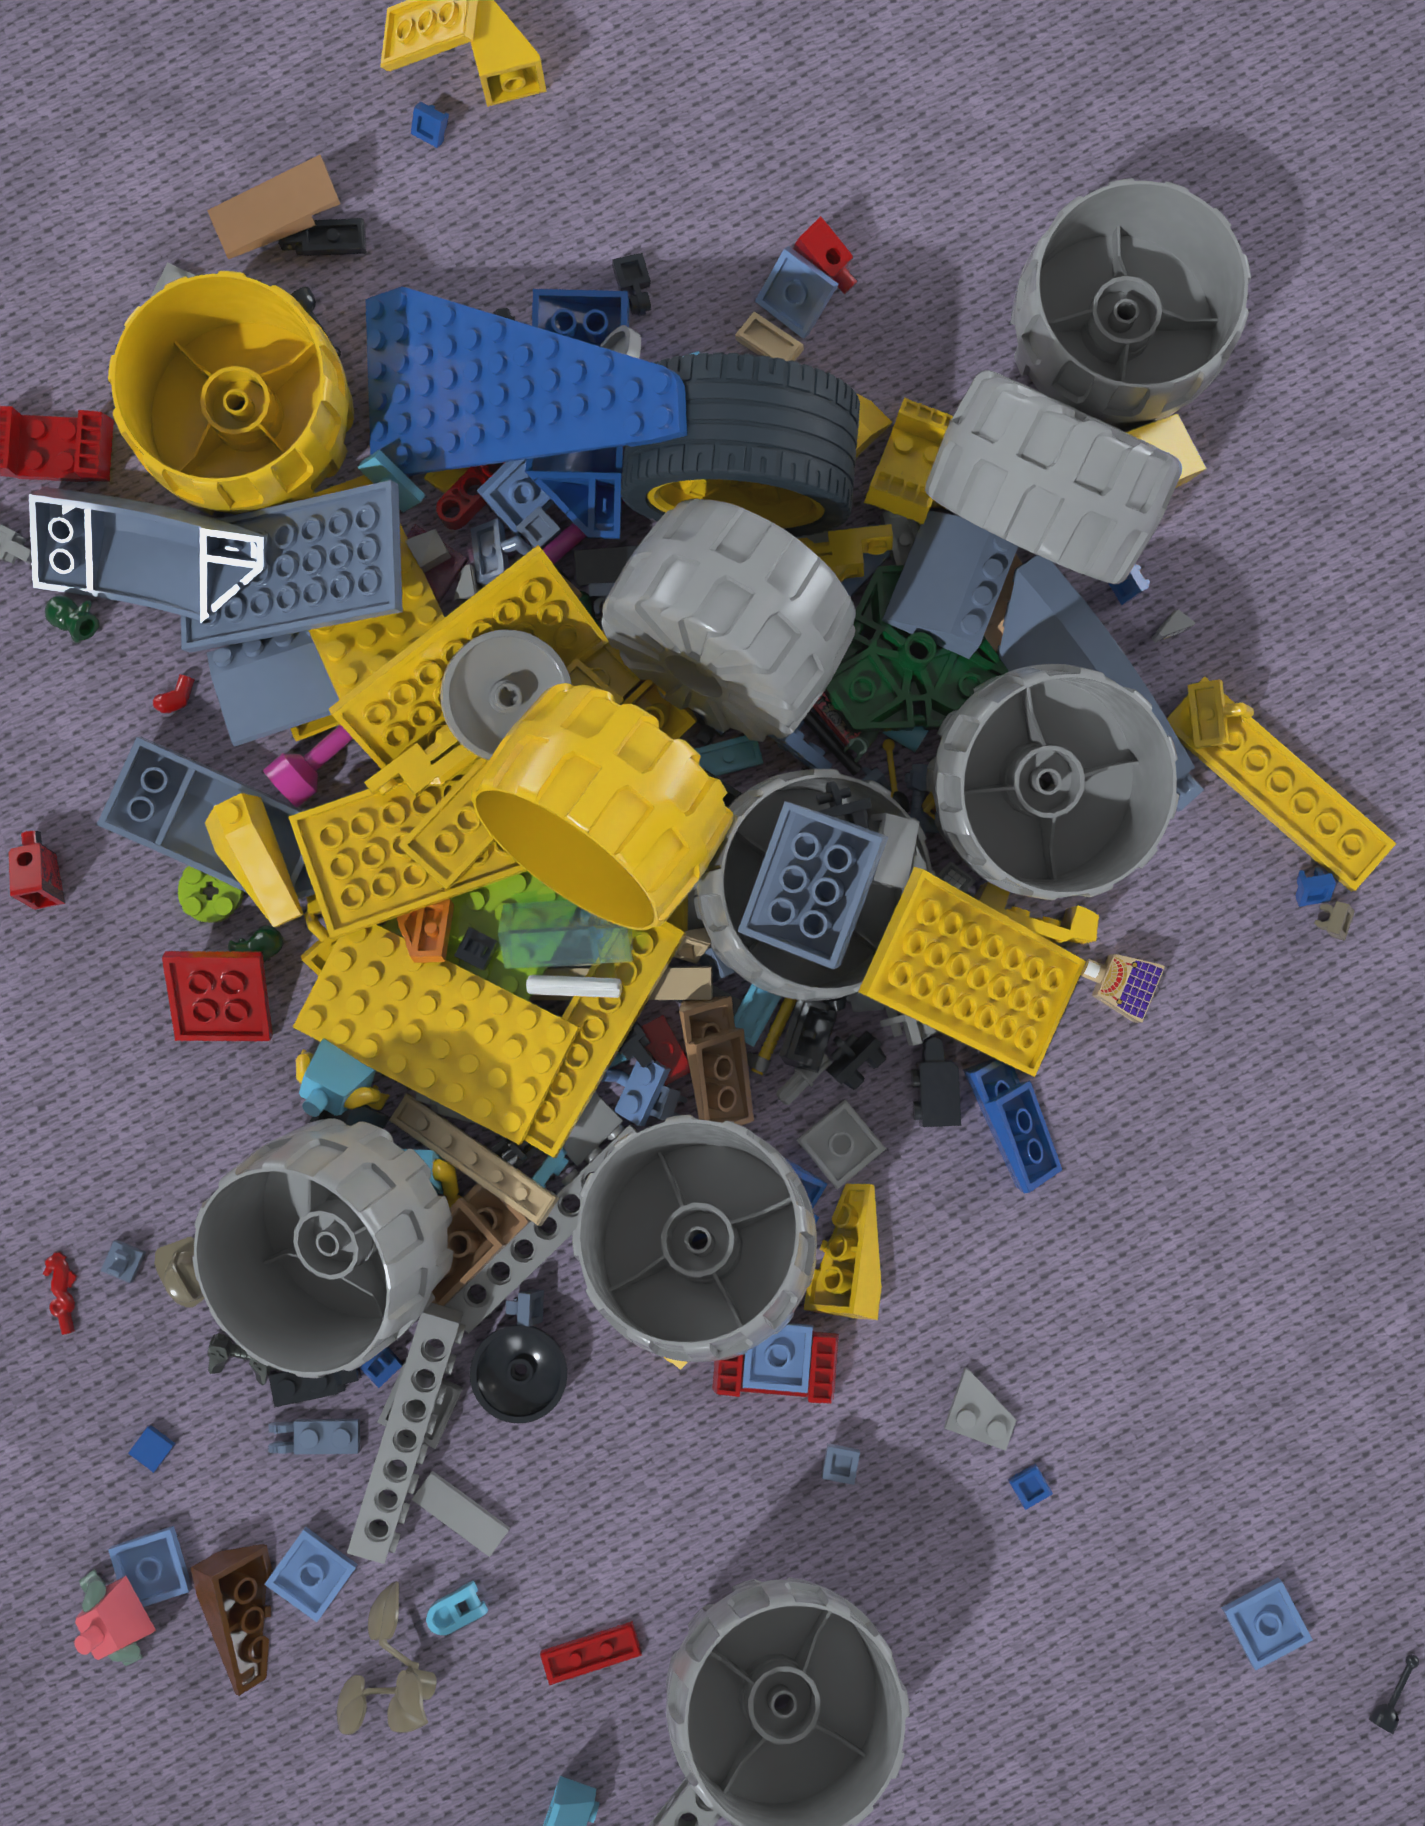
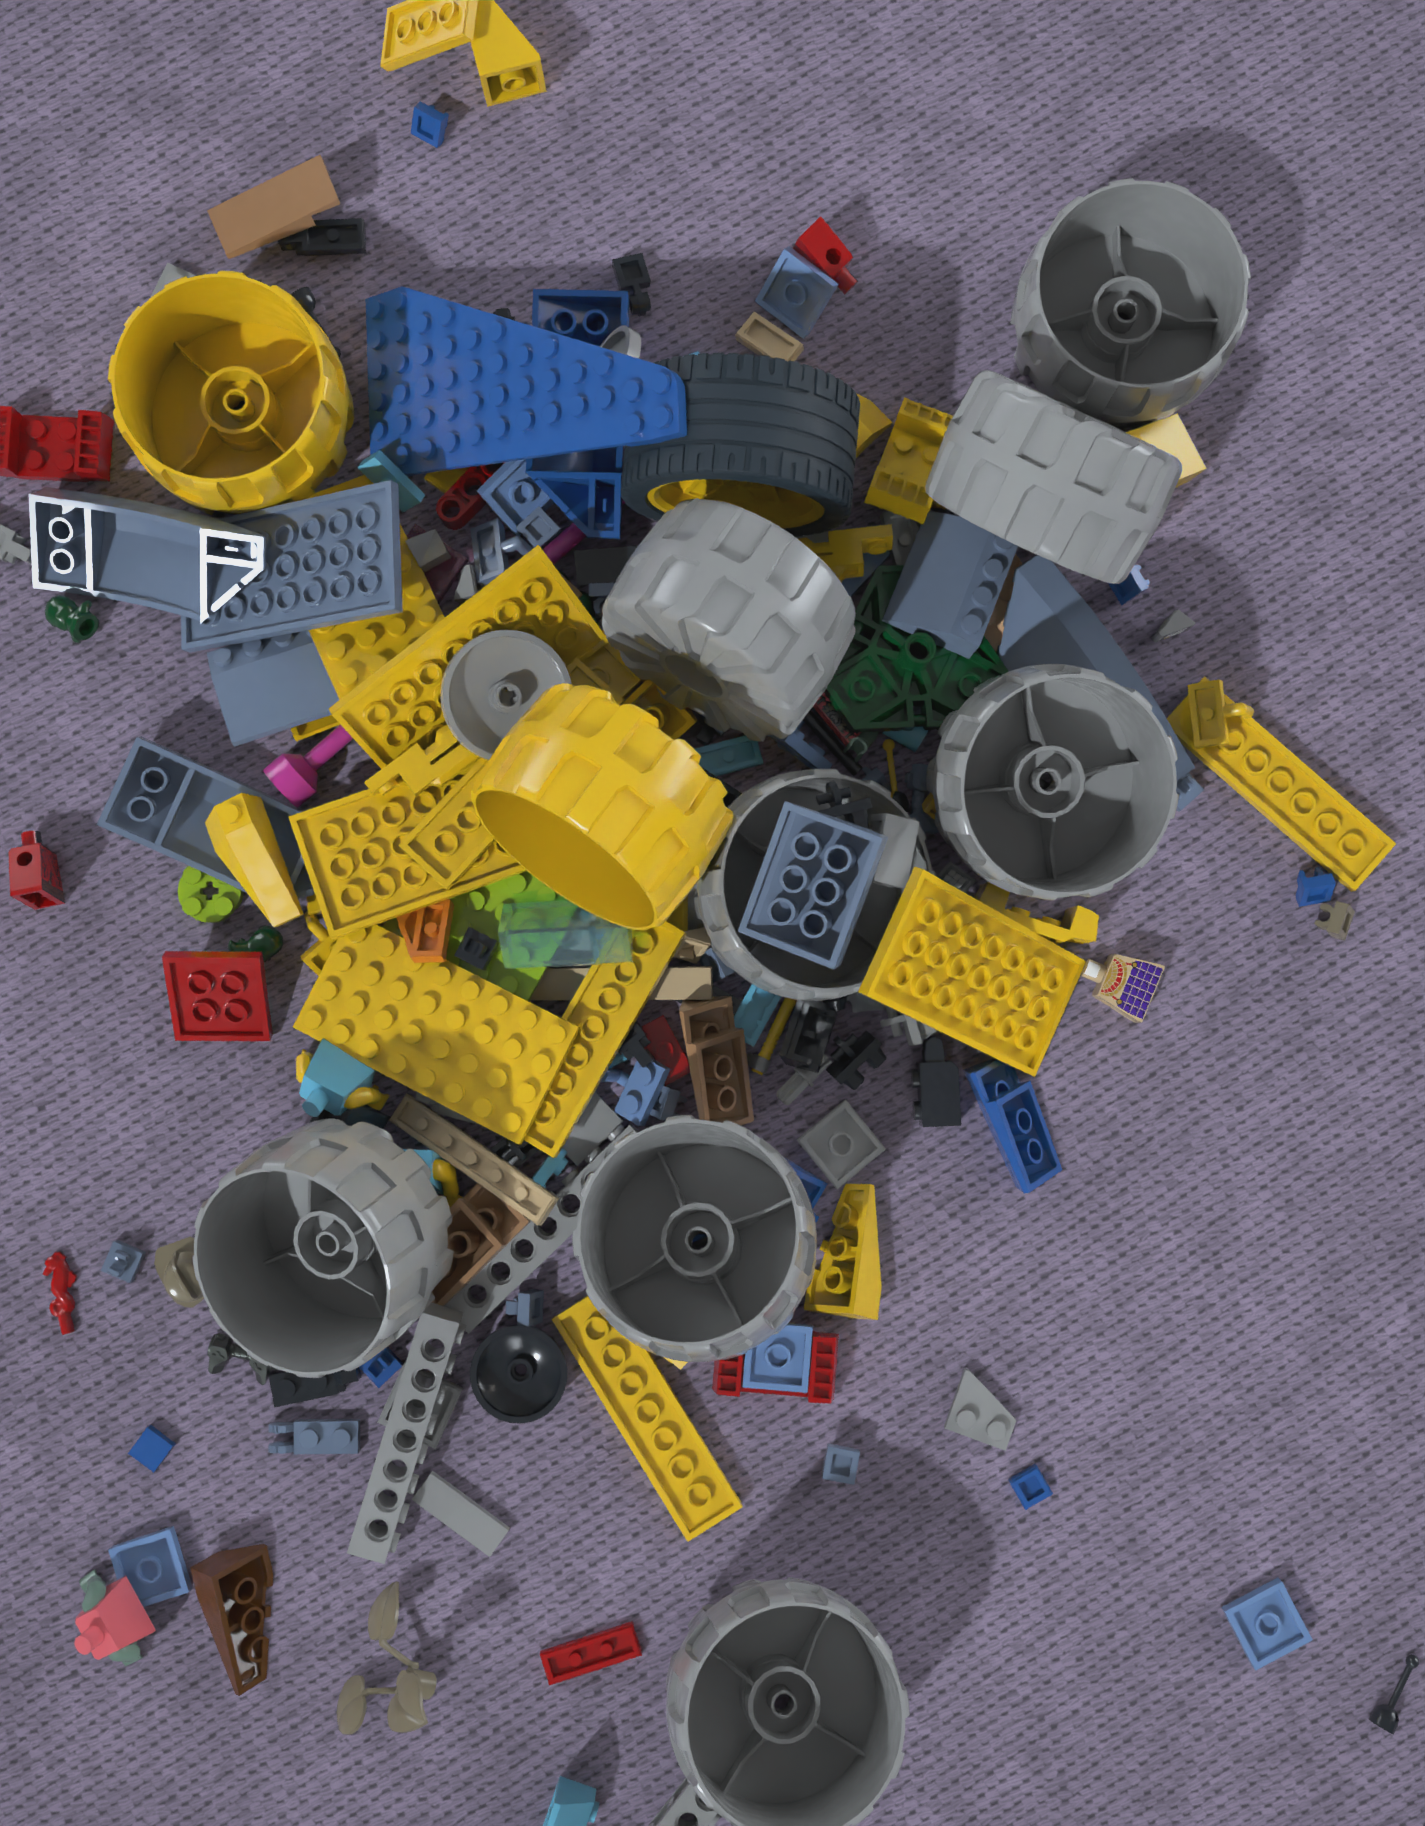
red arm [153,674,195,714] -> none
medium blue plate [264,1527,358,1622] -> none
medium azure plate [426,1581,488,1636] -> none
white axle [526,975,622,998] -> none
none -> yellow plate [552,1295,743,1542]

